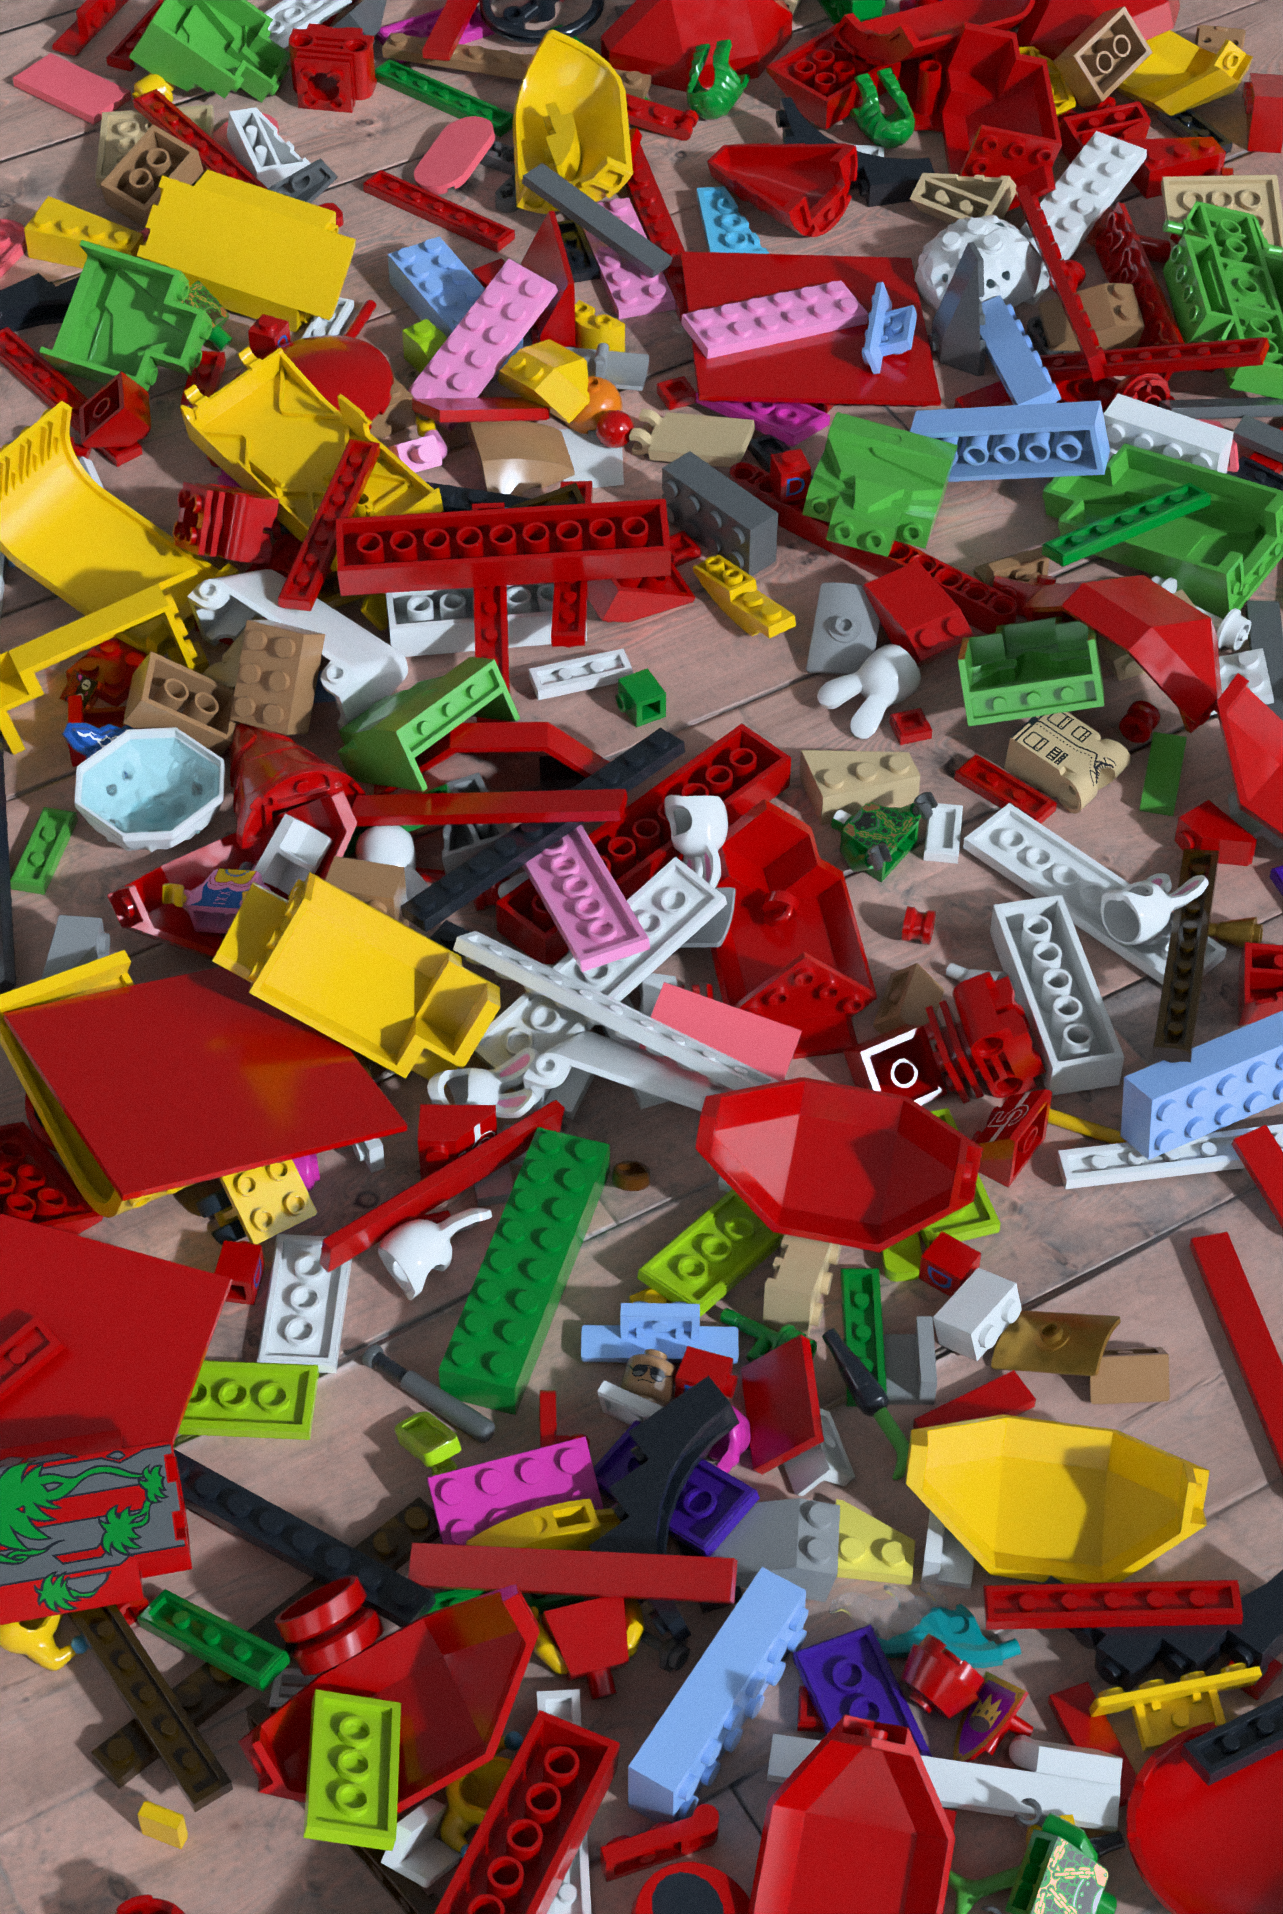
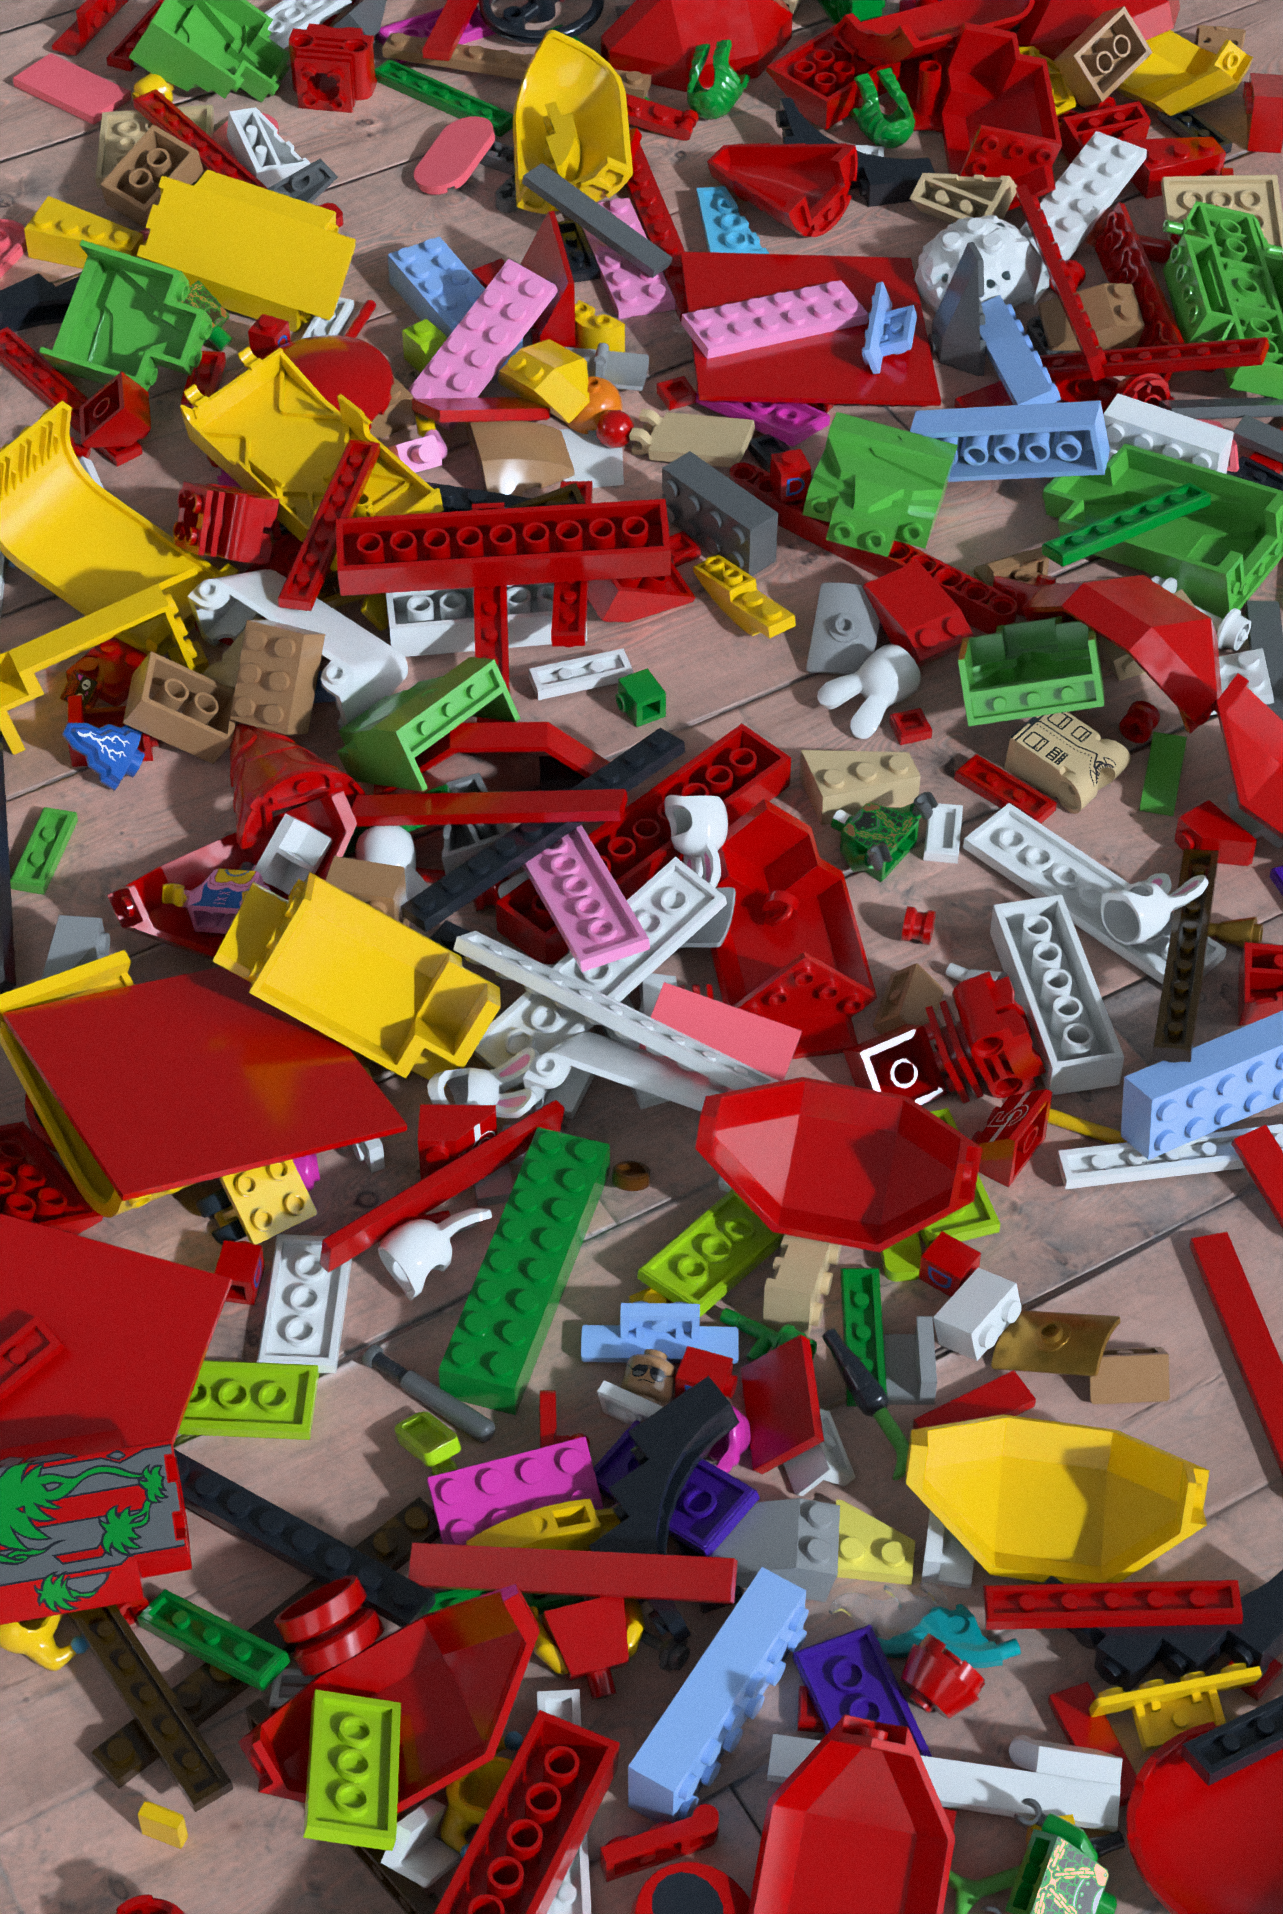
clear light blue rock [74,727,225,852] -> none
red tile [363,170,515,253] -> none
shield [953,1671,1033,1762] -> none

